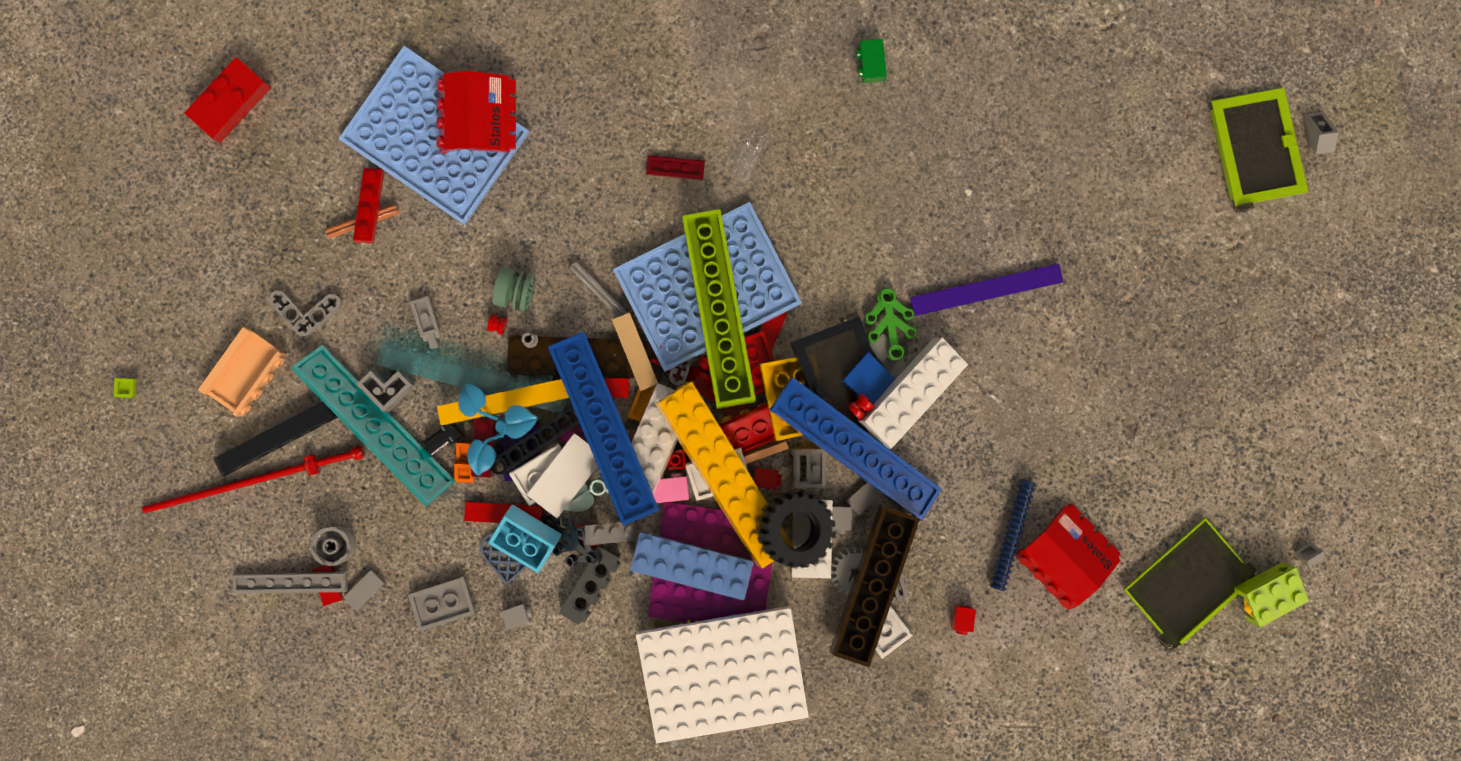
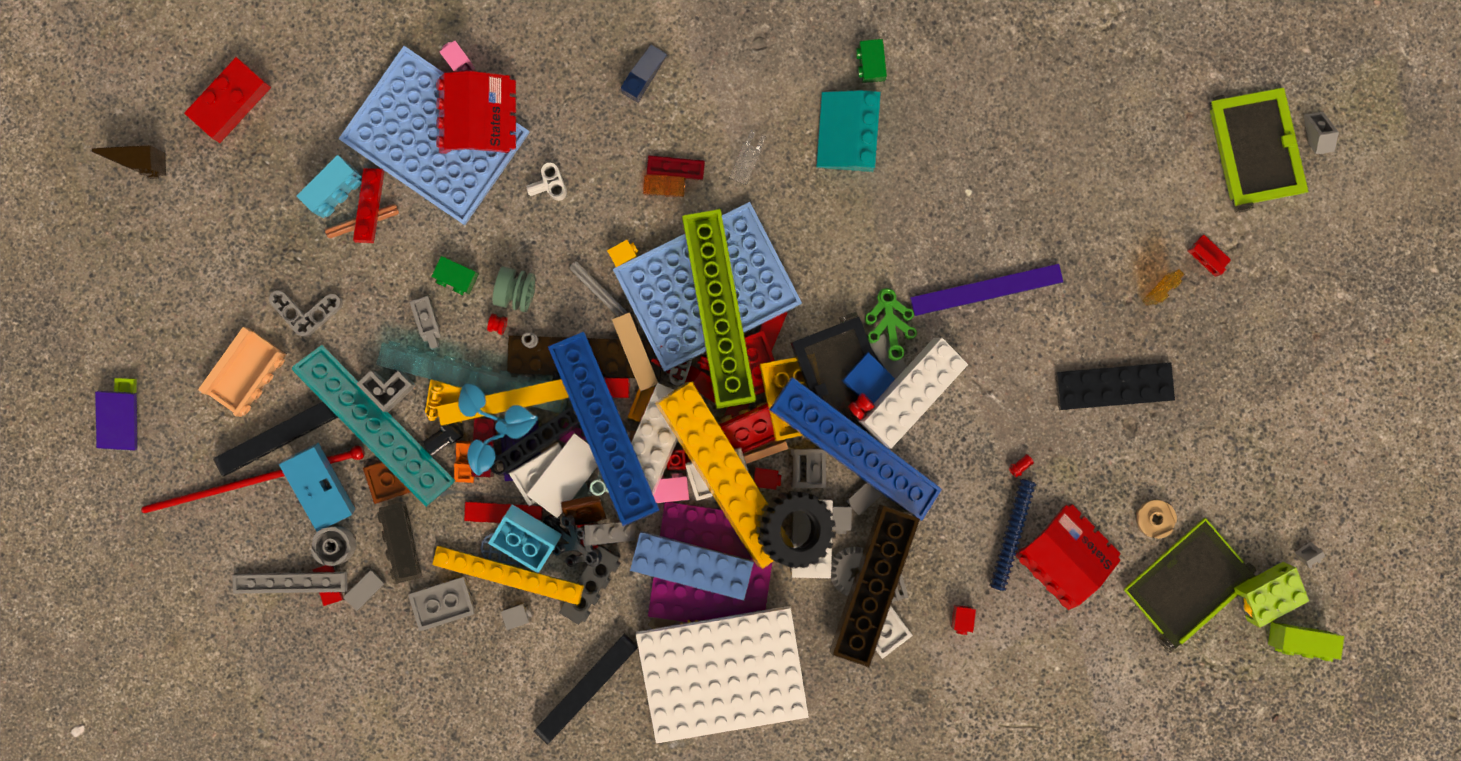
none -> dark brown slope [92,145,166,179]
none -> dark purple tile [95,391,137,451]
none -> dark azure brick [279,443,355,532]
none -> medium azure brick [296,155,362,218]
none -> dark orange tile [363,461,411,504]
none -> clear smoke brick [377,502,423,584]
none -> yellow hinge [425,379,462,423]
none -> green brick [431,256,479,296]
none -> yellow plate [432,546,584,605]
none -> bright pink brick [440,41,475,72]
none -> white beam [526,163,567,201]
none -> black beam [533,633,638,745]
none -> reddish brown tile [561,495,607,525]
none -> yellow brick [607,240,638,267]
none -> slope [621,45,667,103]
none -> clear orange slope [643,175,685,197]
none -> teal slope [816,90,881,172]
none -> red pin [1009,454,1034,477]
none -> black plate [1055,362,1175,410]
none -> tan plate [1136,500,1177,539]
none -> clear yellow plate [1142,269,1184,306]
none -> red panel [1188,235,1231,277]
none -> lime brick [1268,622,1344,662]

